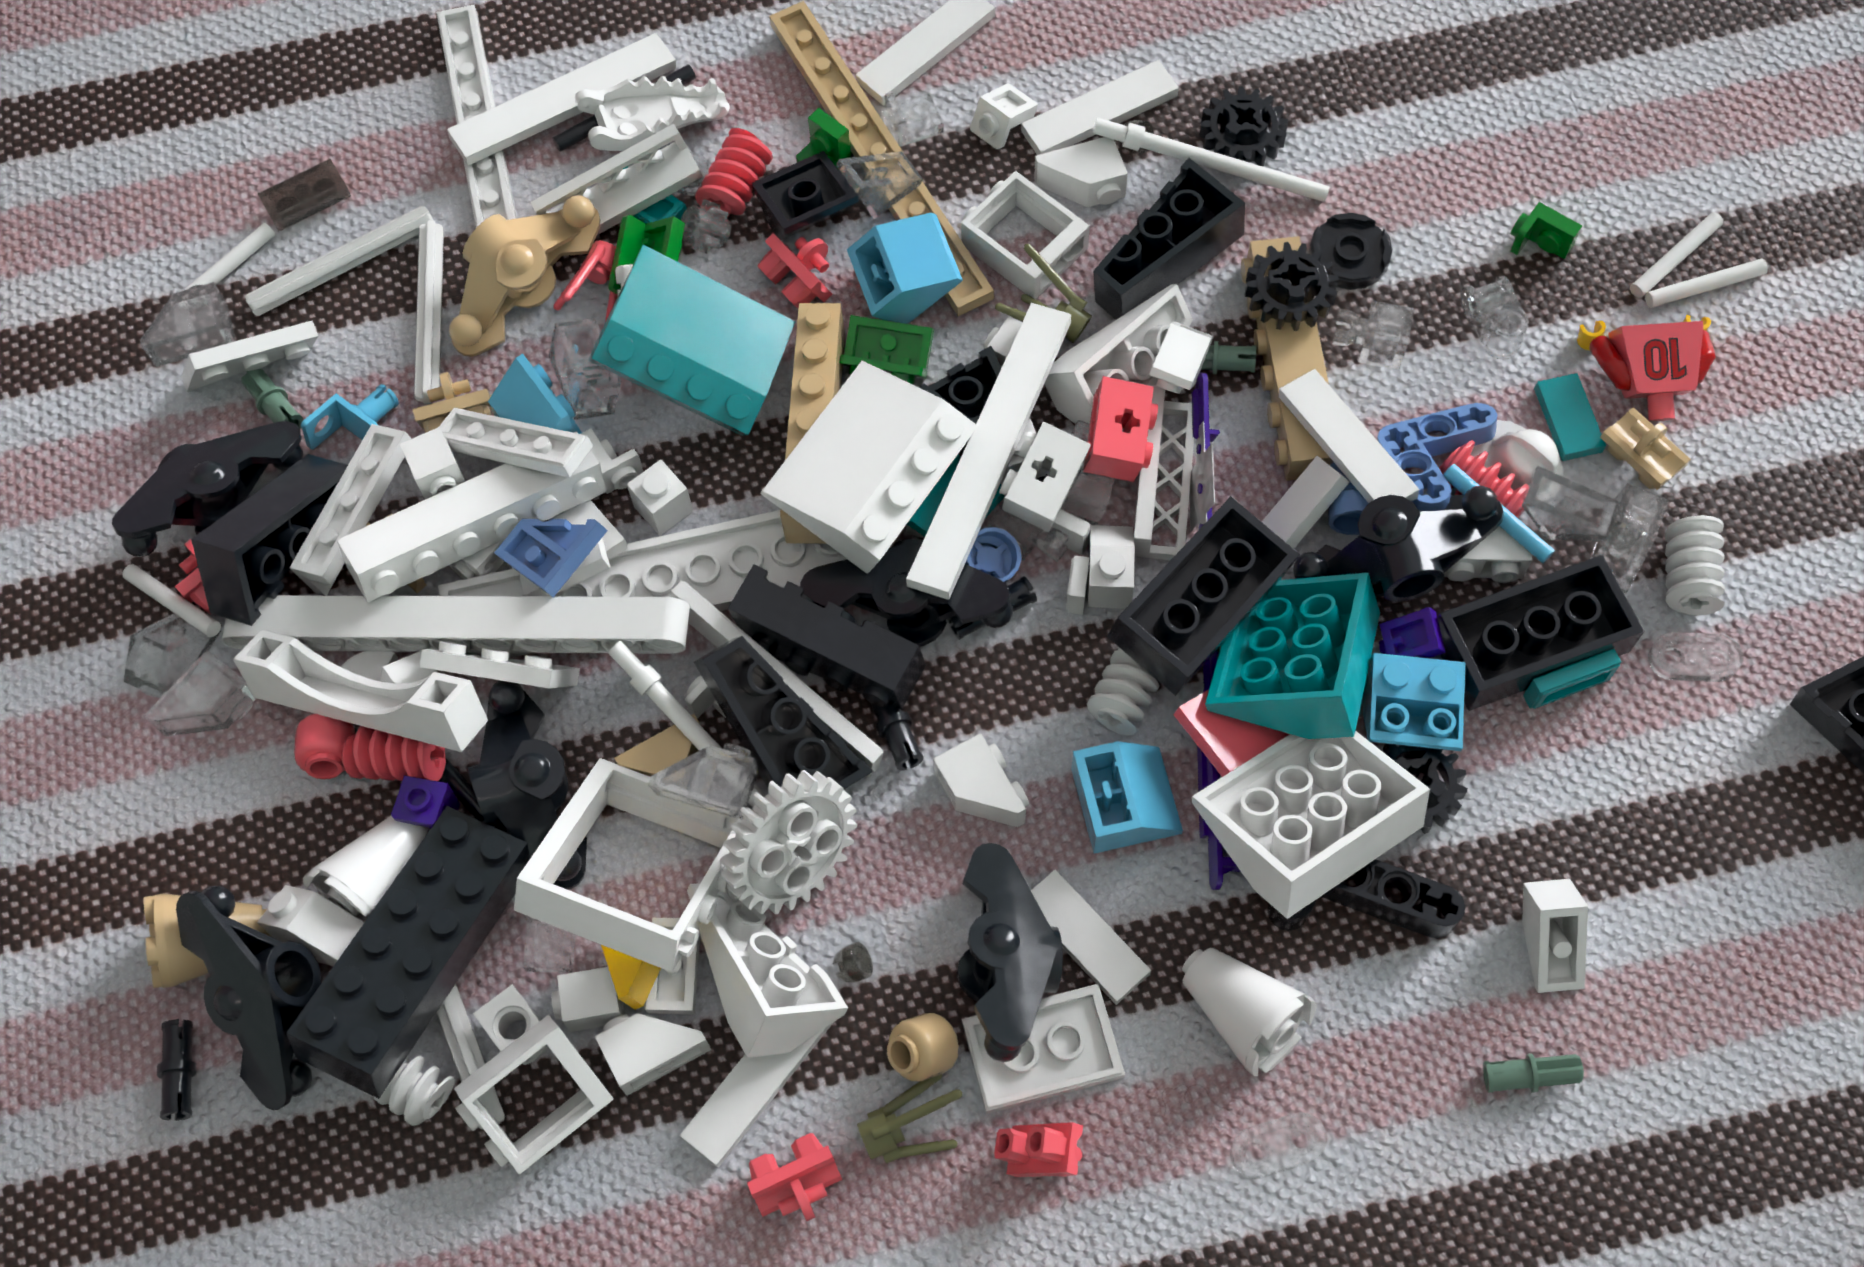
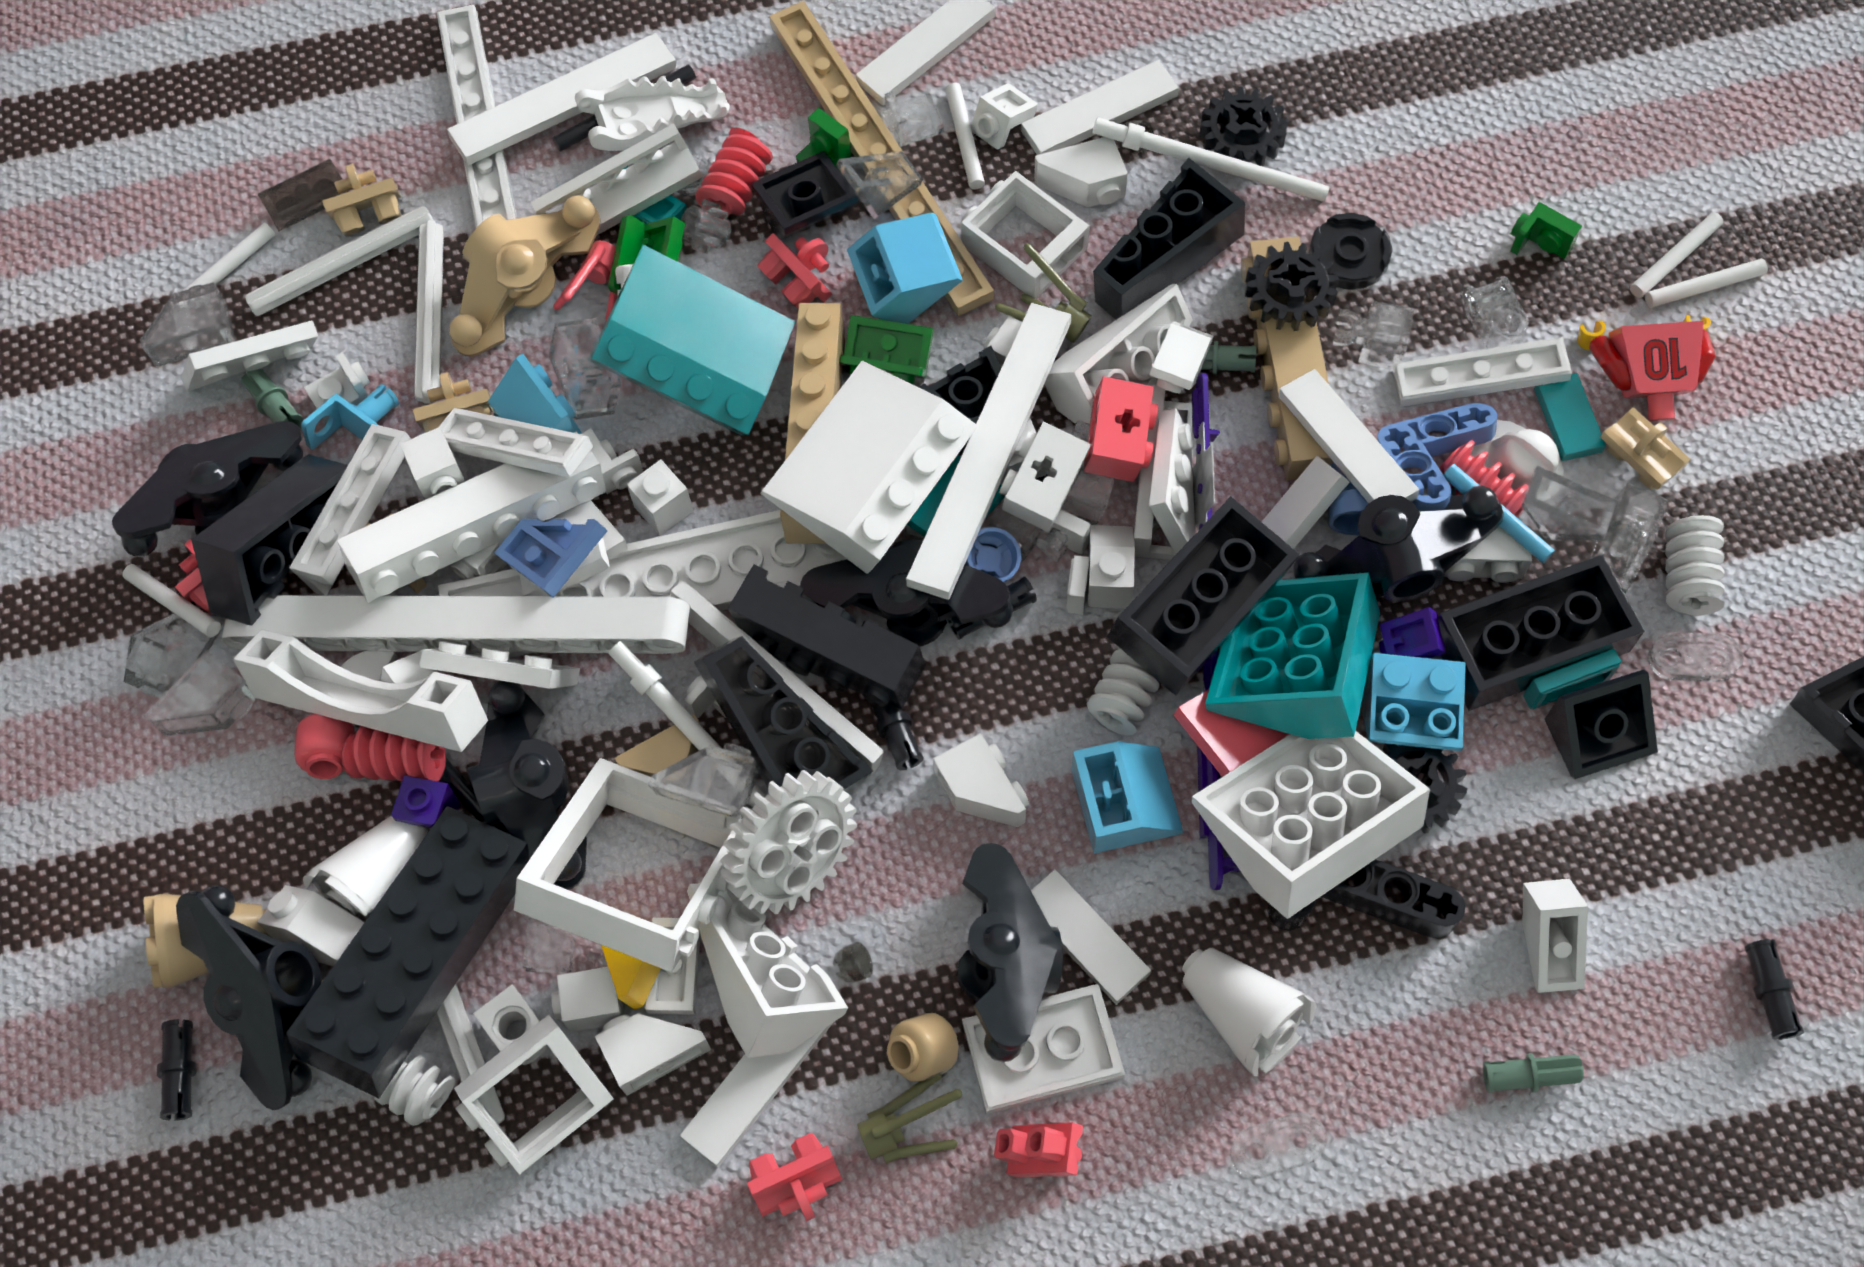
none -> white bracket [304,352,370,423]
none -> tan hips [322,164,401,236]
none -> white bar [945,83,985,189]
none -> white wing [1149,408,1196,554]
none -> white tile [1392,337,1572,407]
none -> black slope [1544,669,1658,779]
none -> black pin [1744,939,1804,1040]

